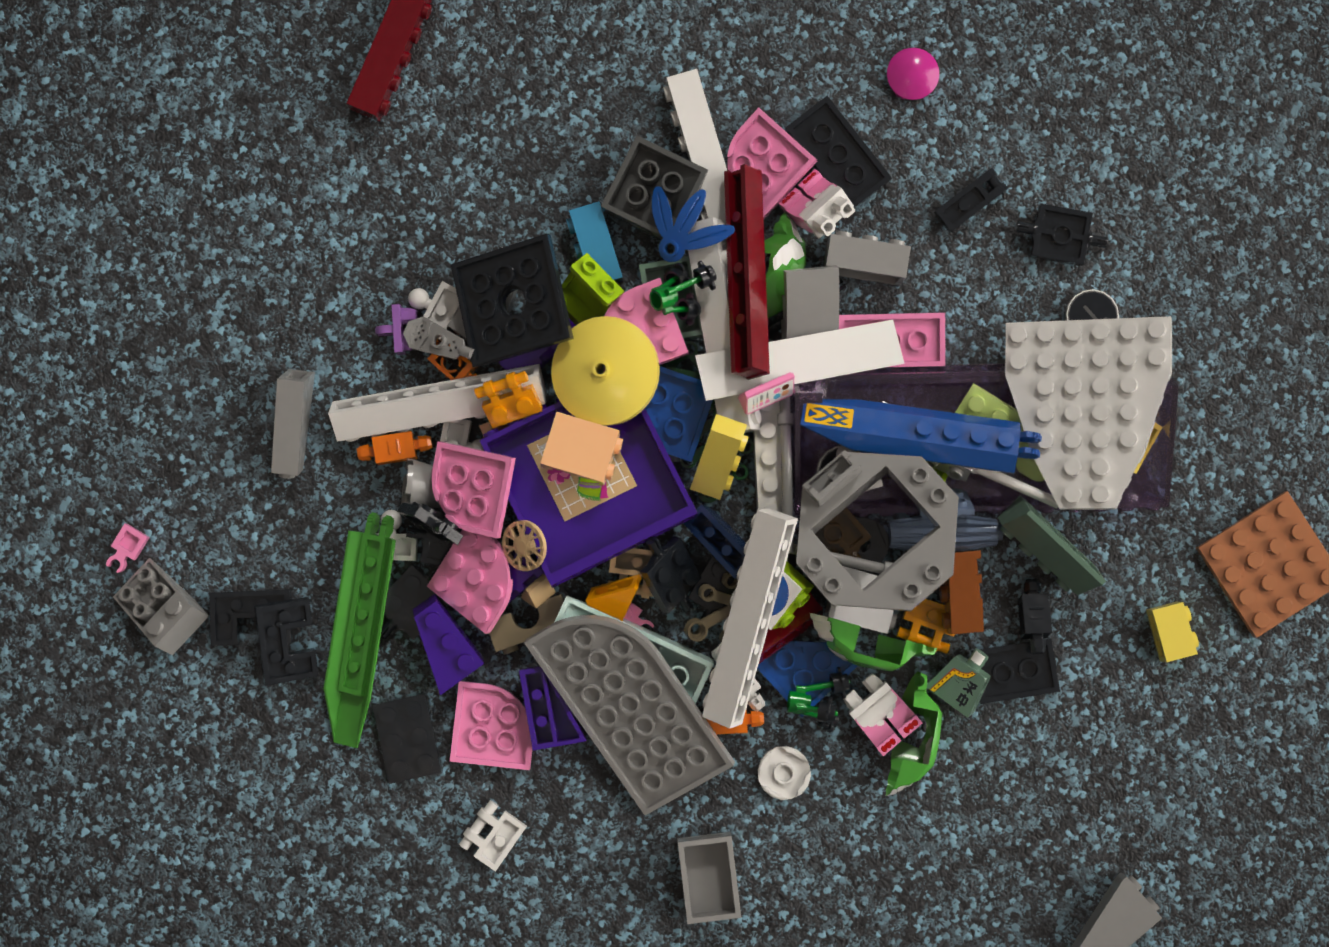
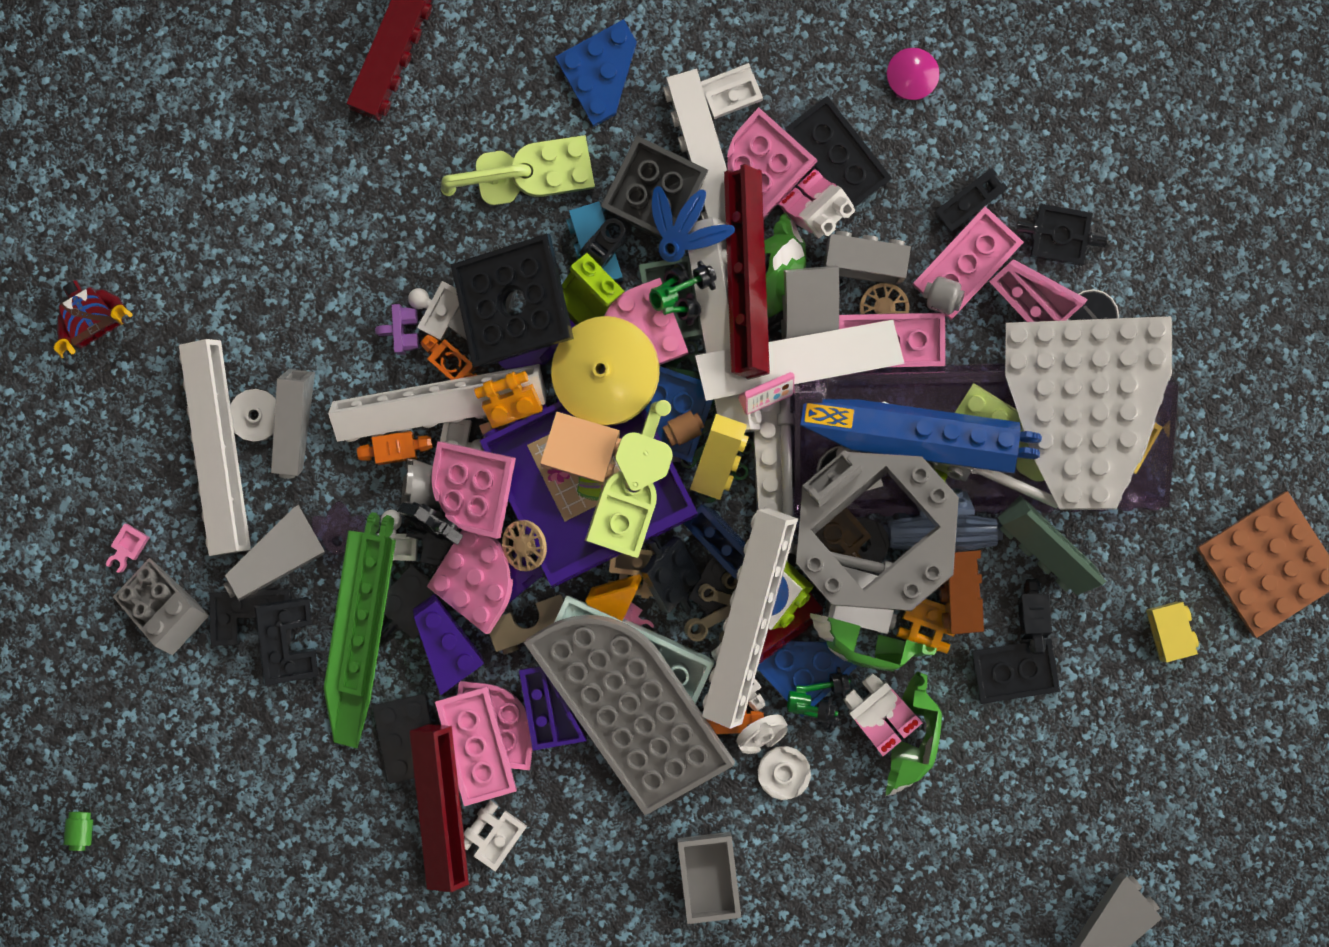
light grey piece [403,316,475,359] -> none
tan slope [521,574,556,608] -> none
sand green torso [927,648,991,718] -> none
none -> torso [54,280,133,359]
none -> bright green brick [63,812,93,851]
none -> white brick [179,339,251,556]
none -> light grey slope [223,505,325,601]
none -> white plate [230,389,276,442]
none -> clear purple plate [312,501,366,554]
none -> dark red brick [410,724,469,892]
none -> bright pink plate [435,686,517,806]
none -> yellowish green plate [441,135,595,205]
none -> blue plate [555,19,637,127]
none -> black piece [579,218,626,268]
none -> yellowish green plate [585,400,673,558]
none -> medium nougat brick [662,411,704,446]
none -> white plate [701,63,763,119]
none -> white plate [736,714,788,754]
none -> tan wheel [860,283,909,314]
none -> bright pink plate [912,207,1024,320]
none -> light grey head [923,277,965,315]
none -> bright pink wedge [989,259,1088,322]

